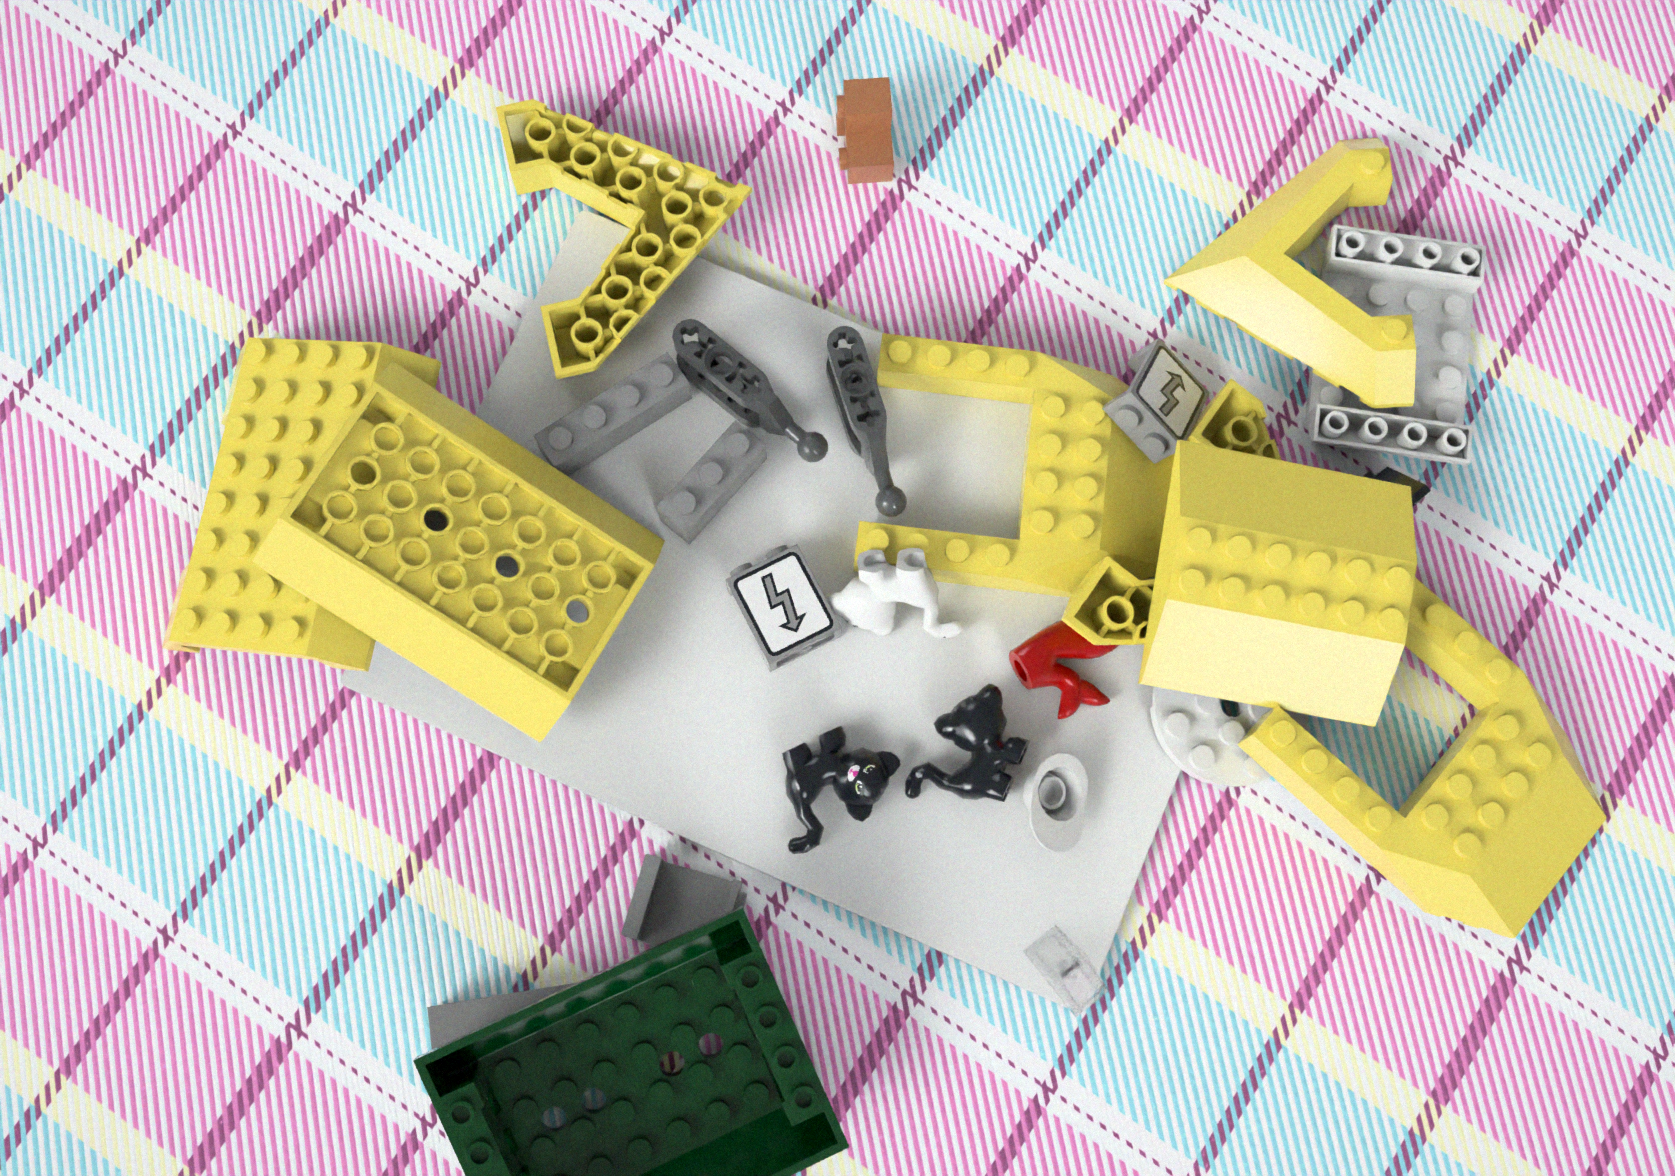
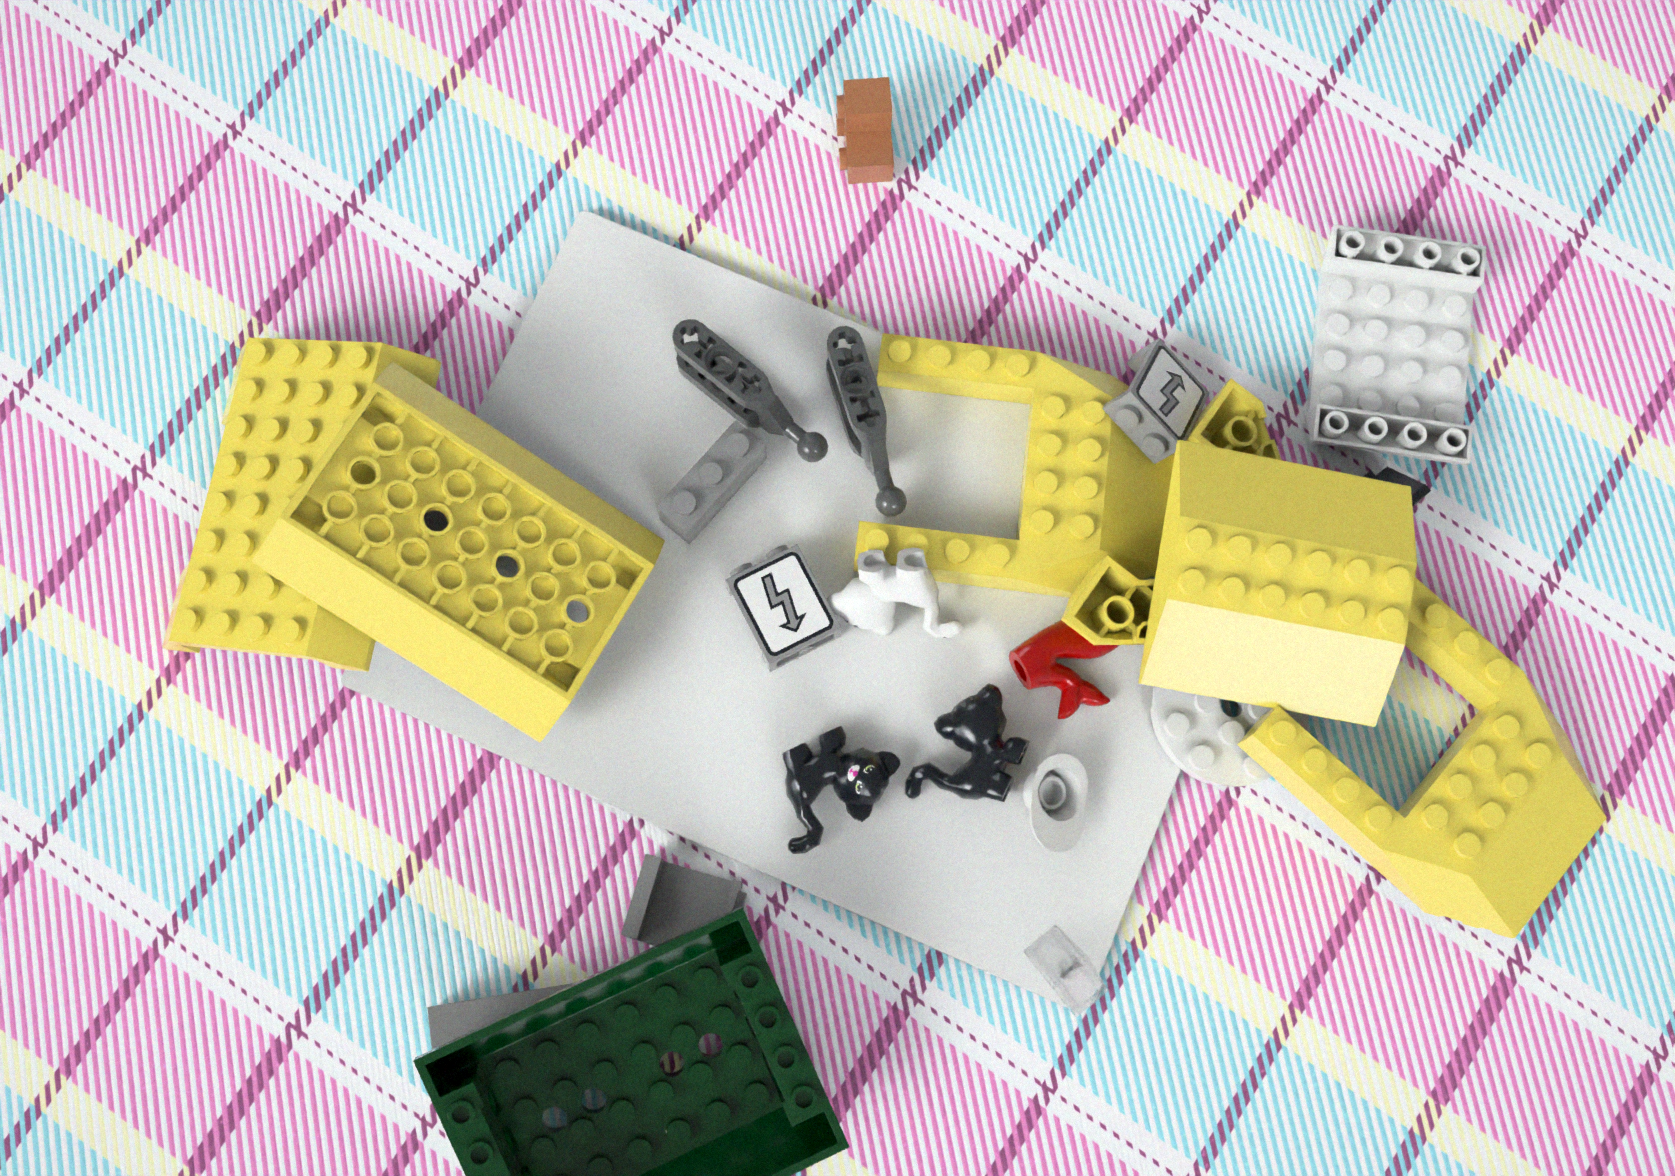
light yellow wedge [496,99,753,379] -> none
light grey brick [533,352,692,476] -> none
light yellow wedge [1164,138,1416,408] -> none

